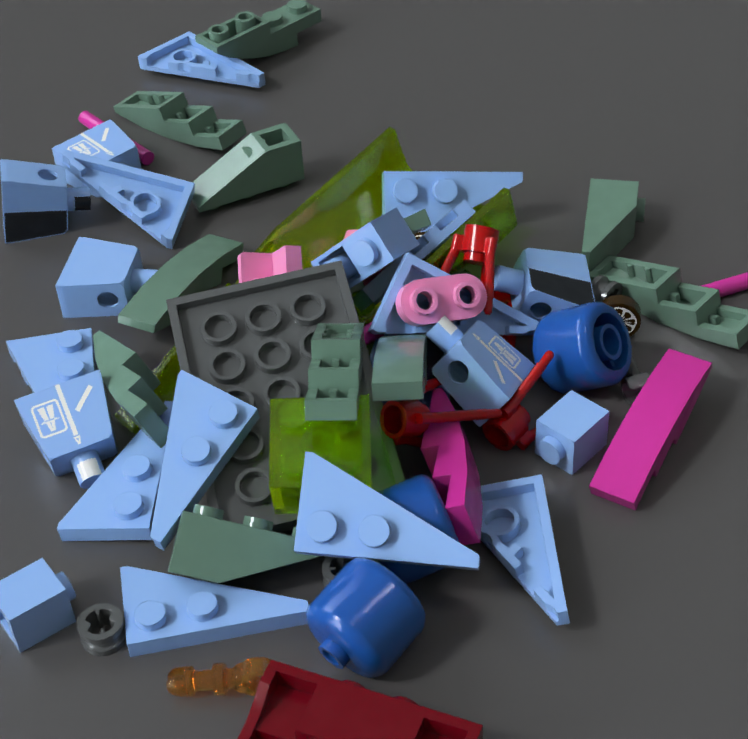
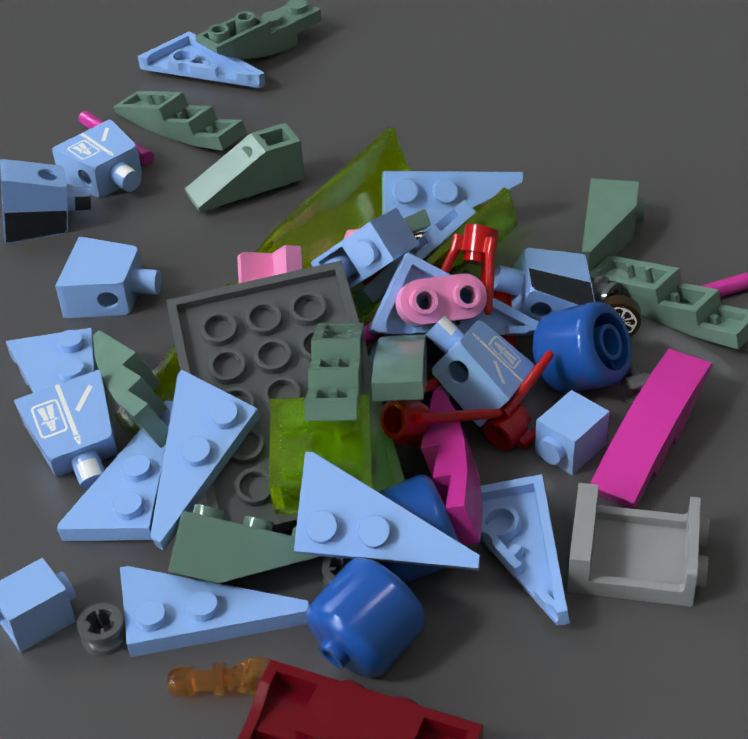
light blue wing [62,149,195,249] -> none
sand green slope [118,234,244,333] -> none
none -> light grey panel [567,483,709,607]

